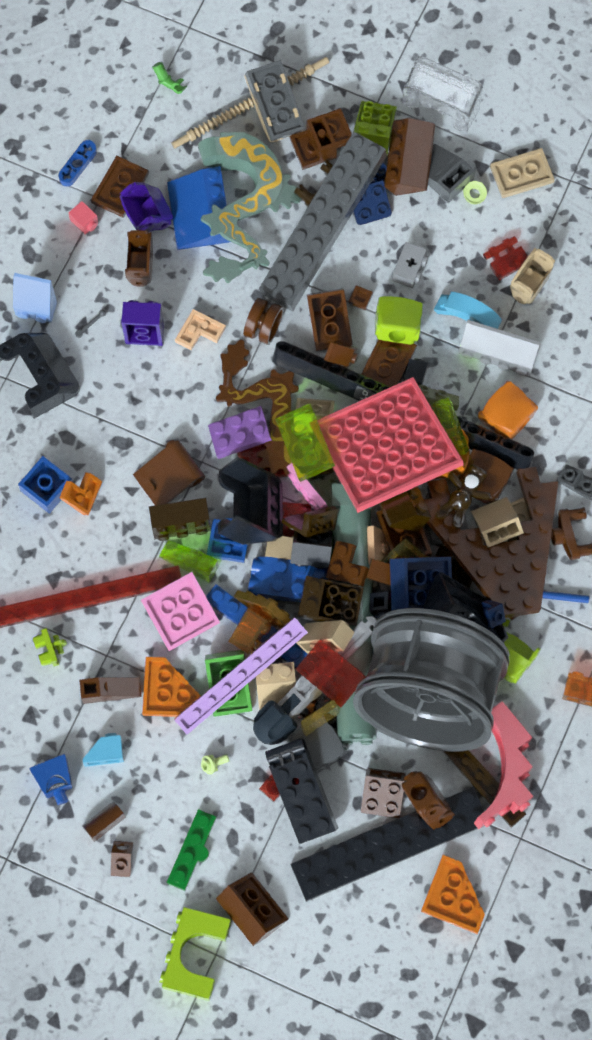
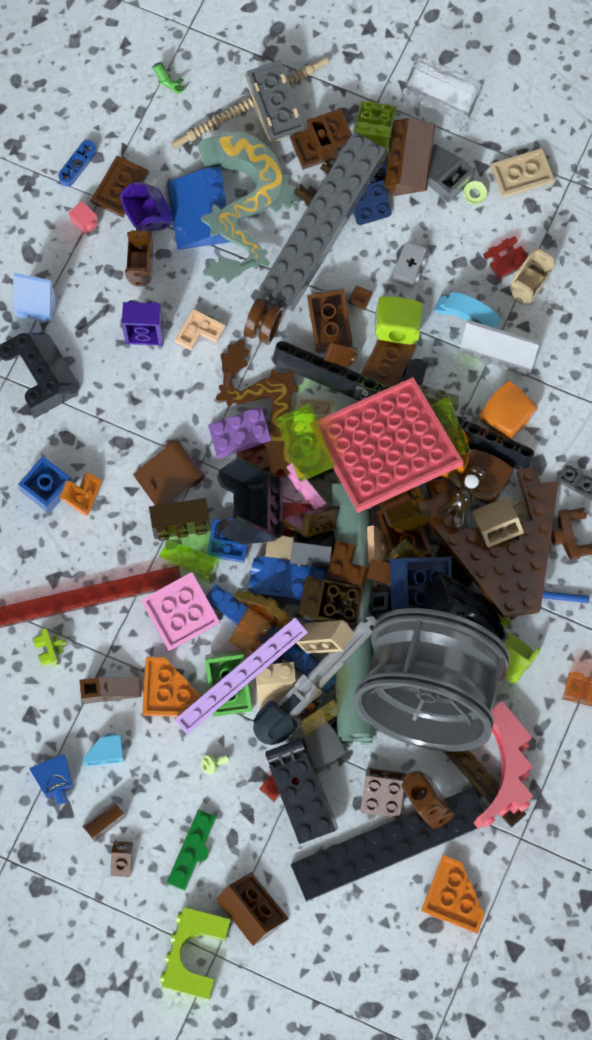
clear red plate [295,639,366,707] -> none
dark blue bracket [481,599,506,628] -> none

